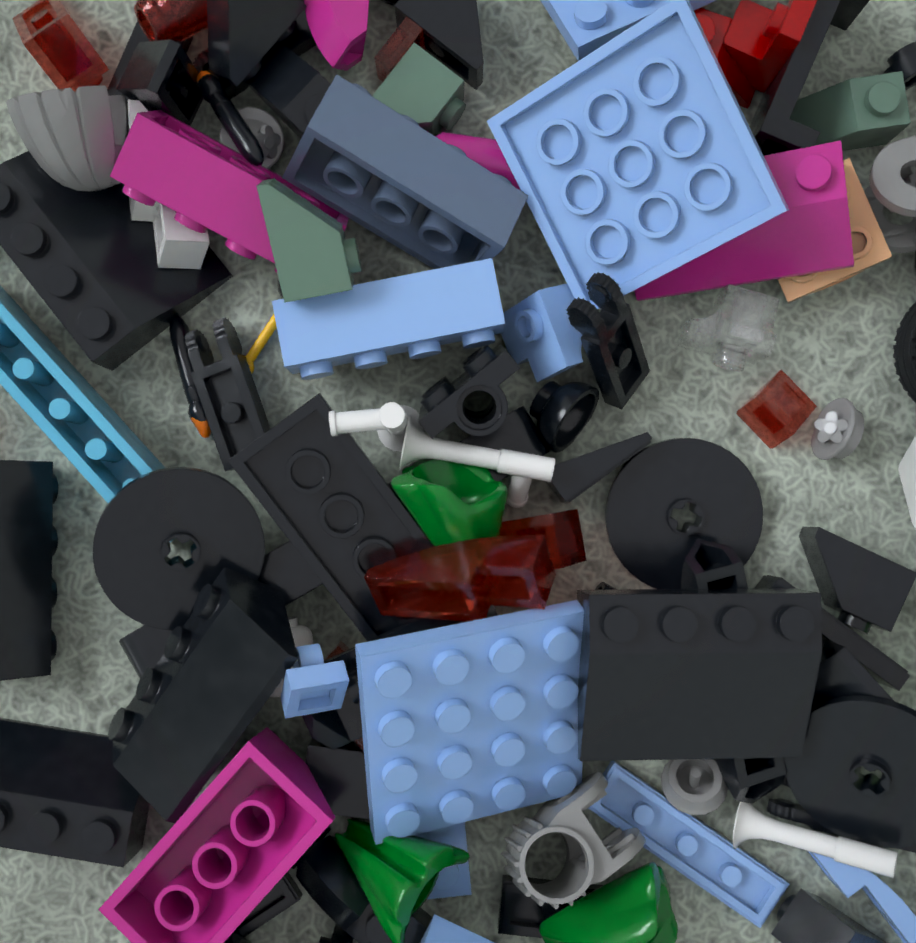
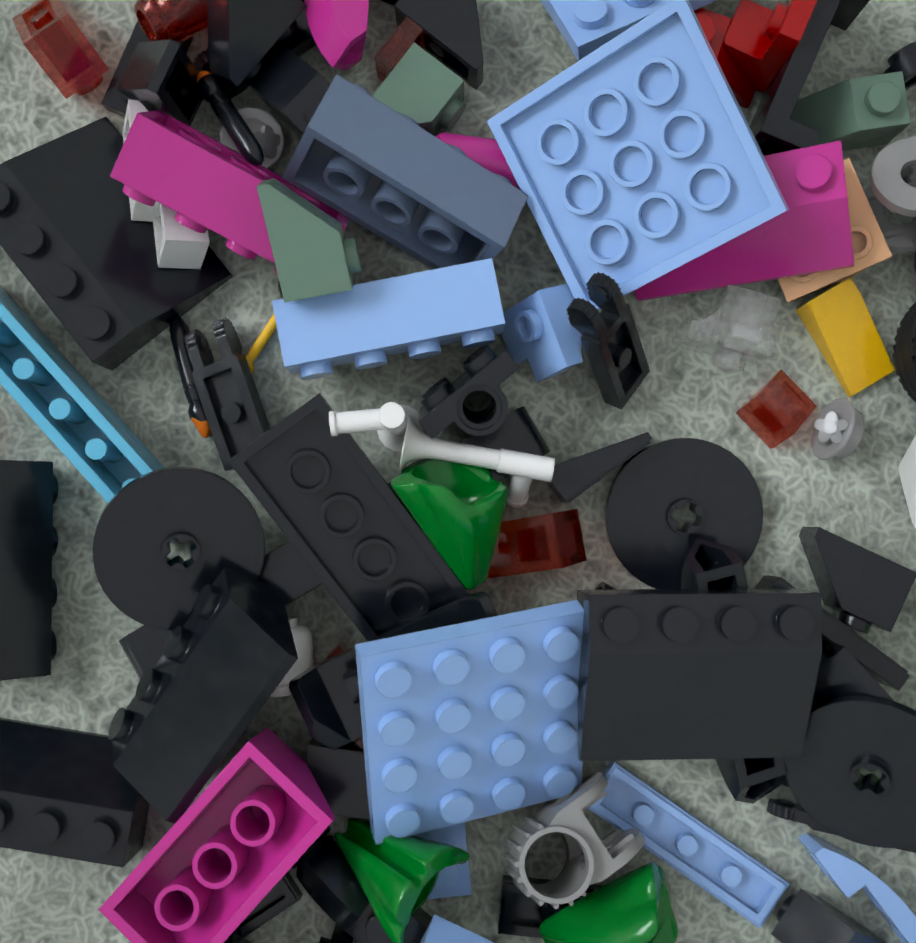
light grey hair [6,85,128,192] -> none
light blue tile [280,643,349,719] -> none
clear red slope [364,535,556,622] -> none
black piece [529,381,599,453] -> none
light grey hat [661,759,728,815] -> none
white piece [733,802,898,878] -> none
none -> yellow slope [795,277,895,397]

